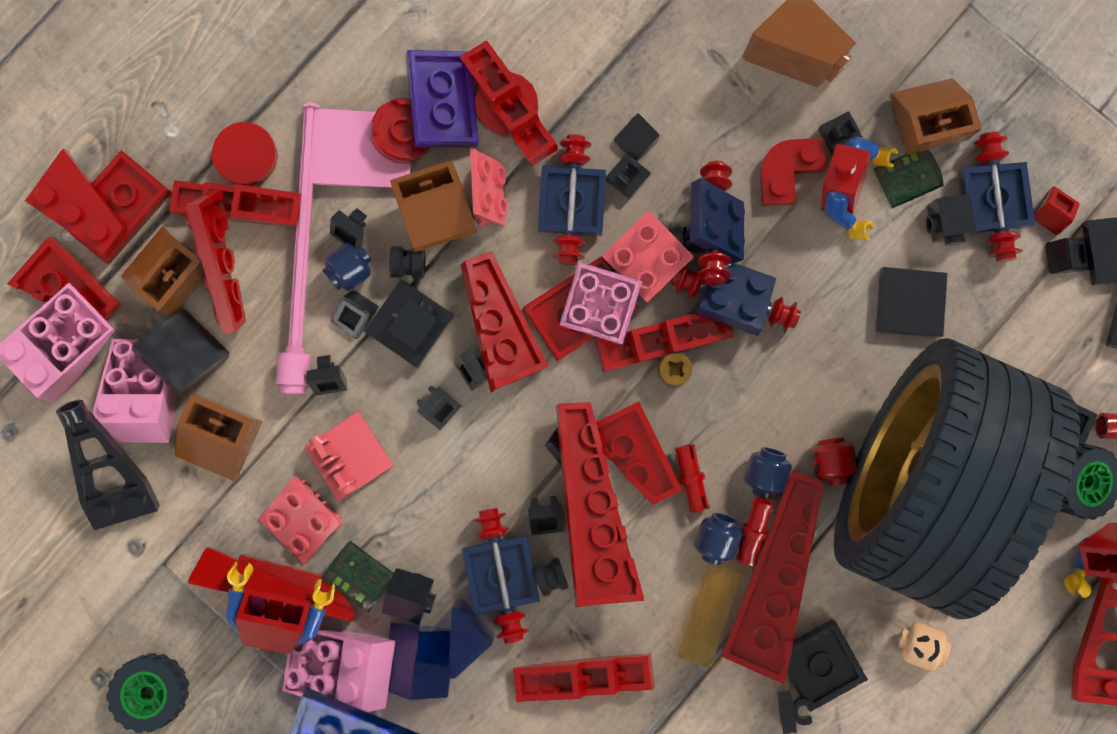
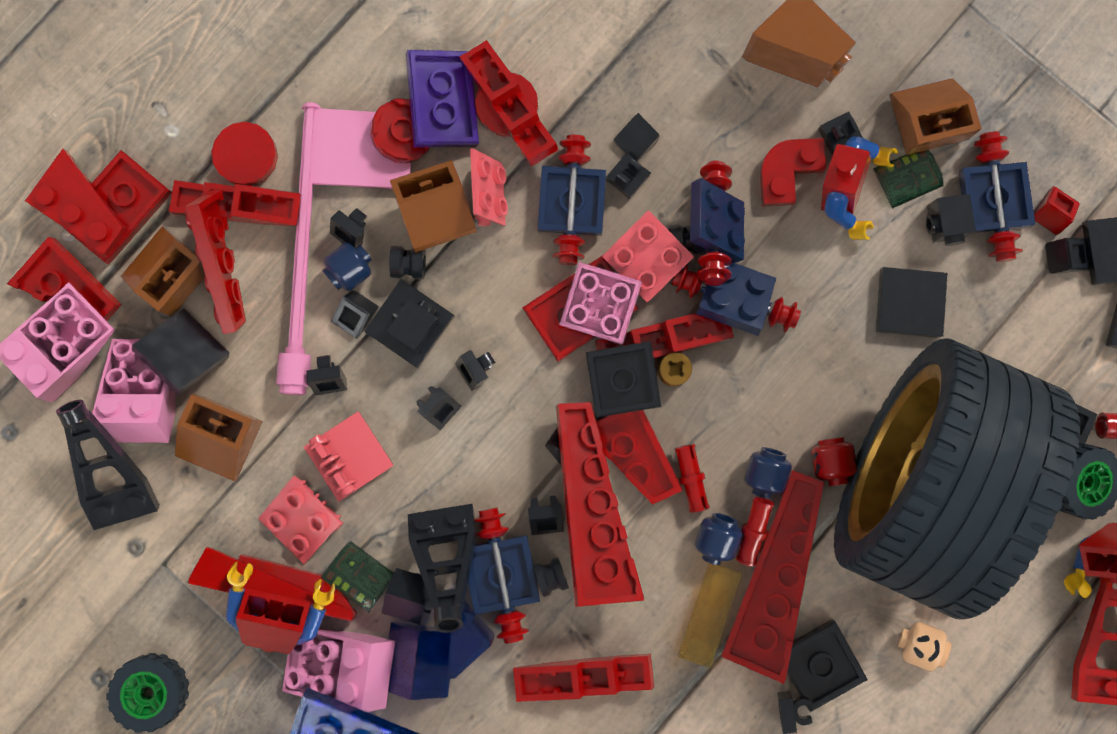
red wing [461,251,549,393] -> none
none -> black plate [408,504,477,633]
none -> black tile [586,341,662,418]

